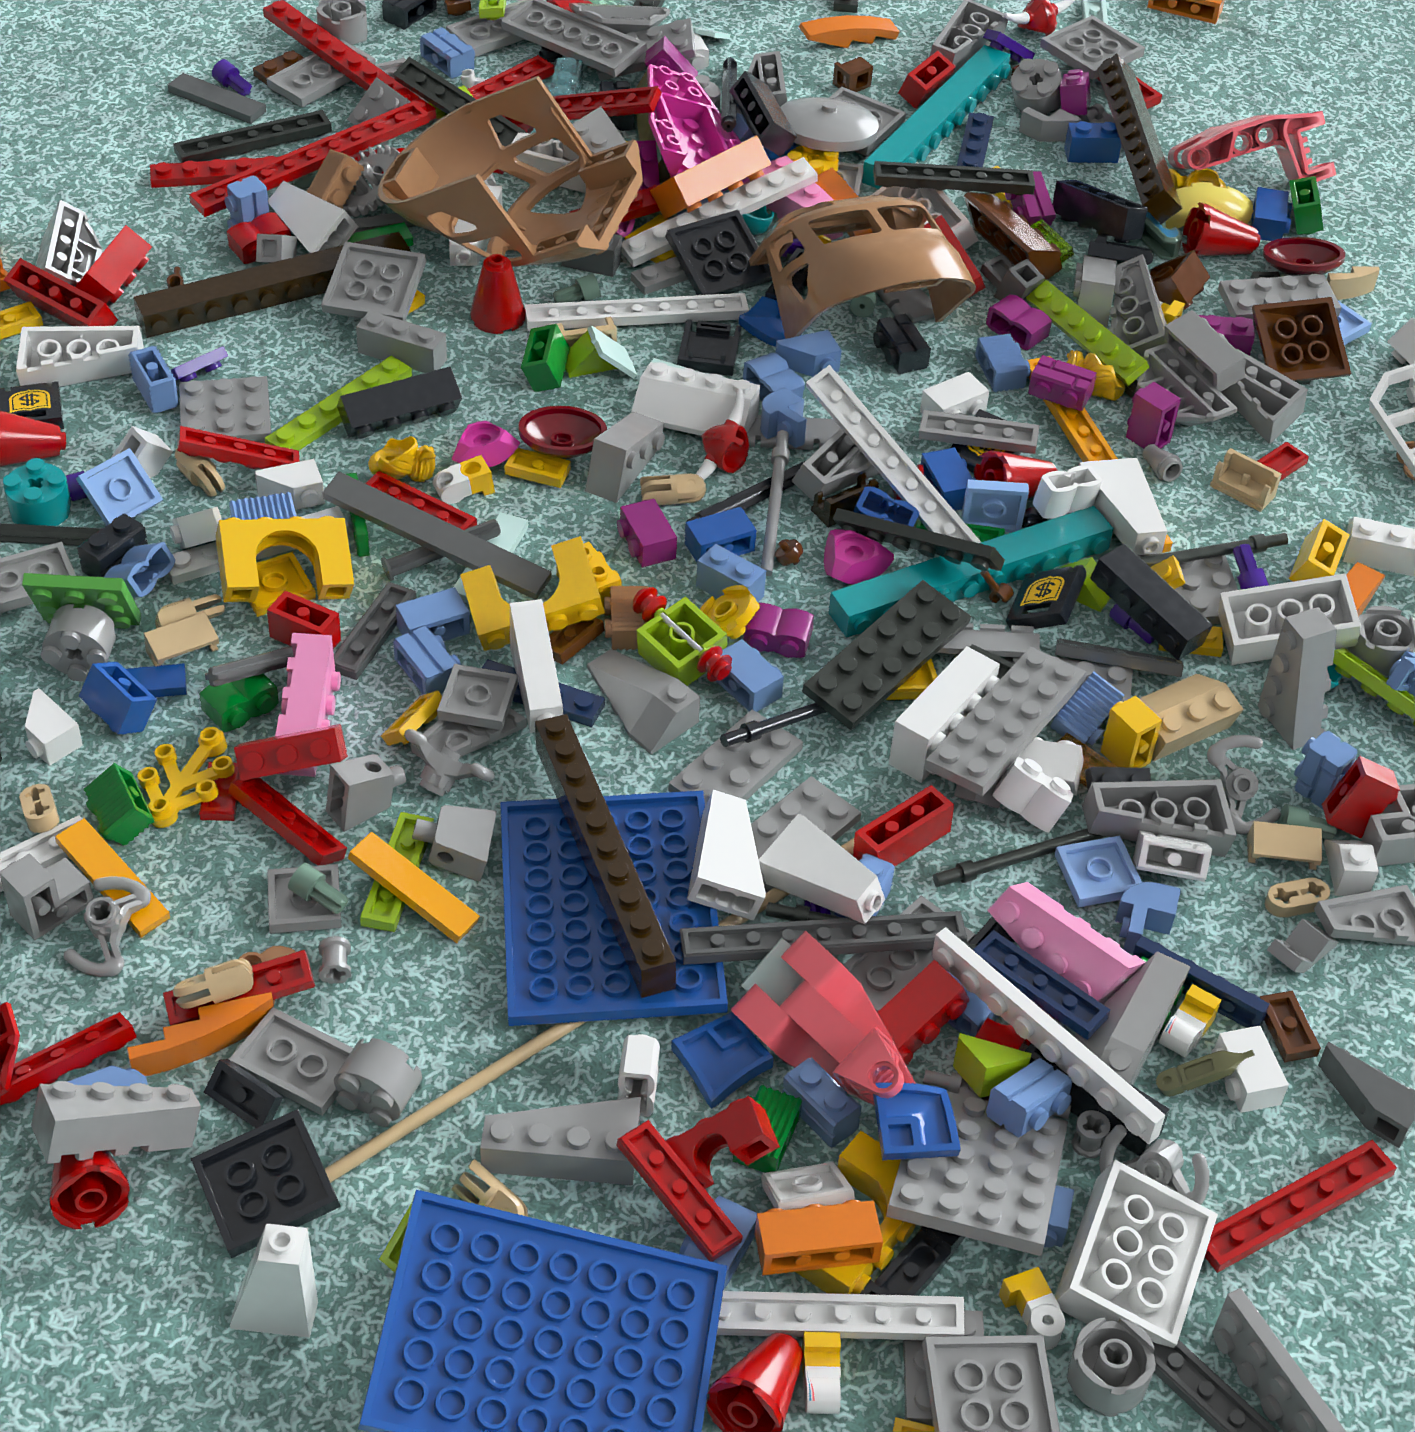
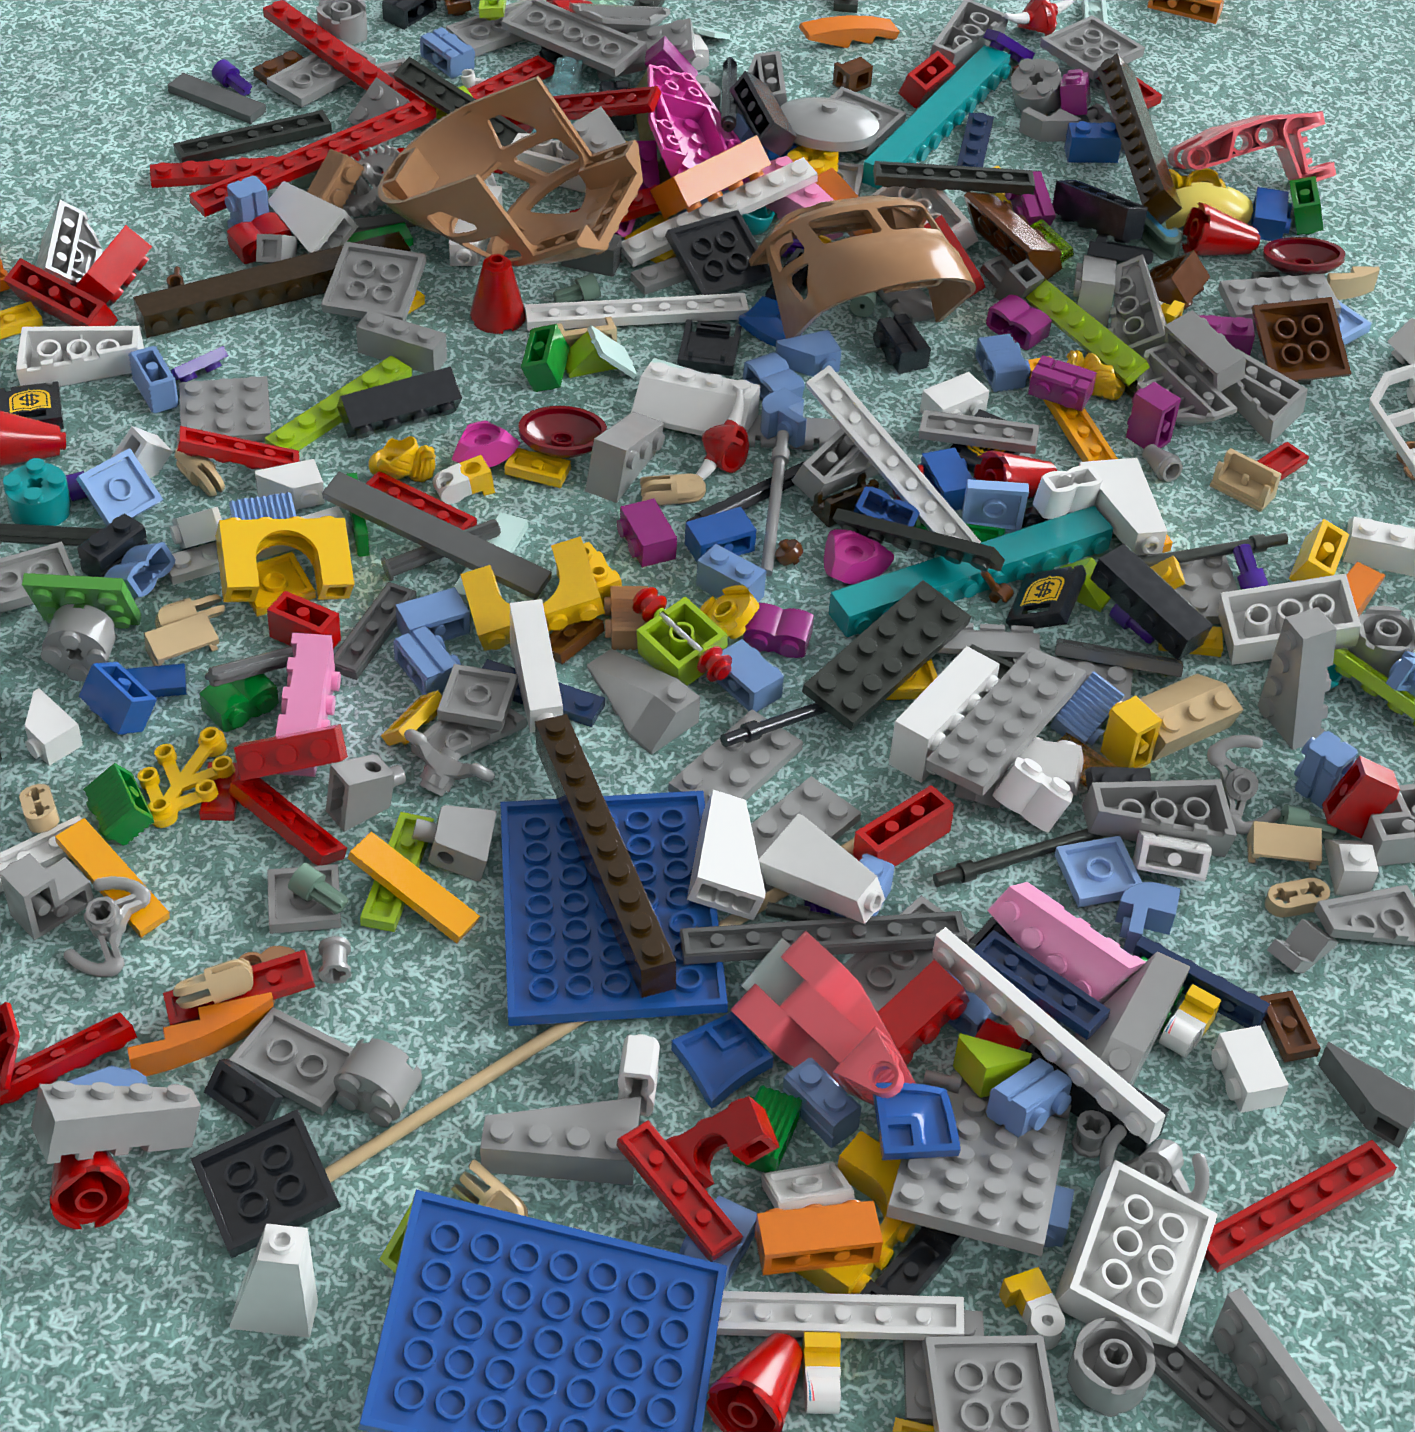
olive piece [1156,1050,1255,1097] -> none

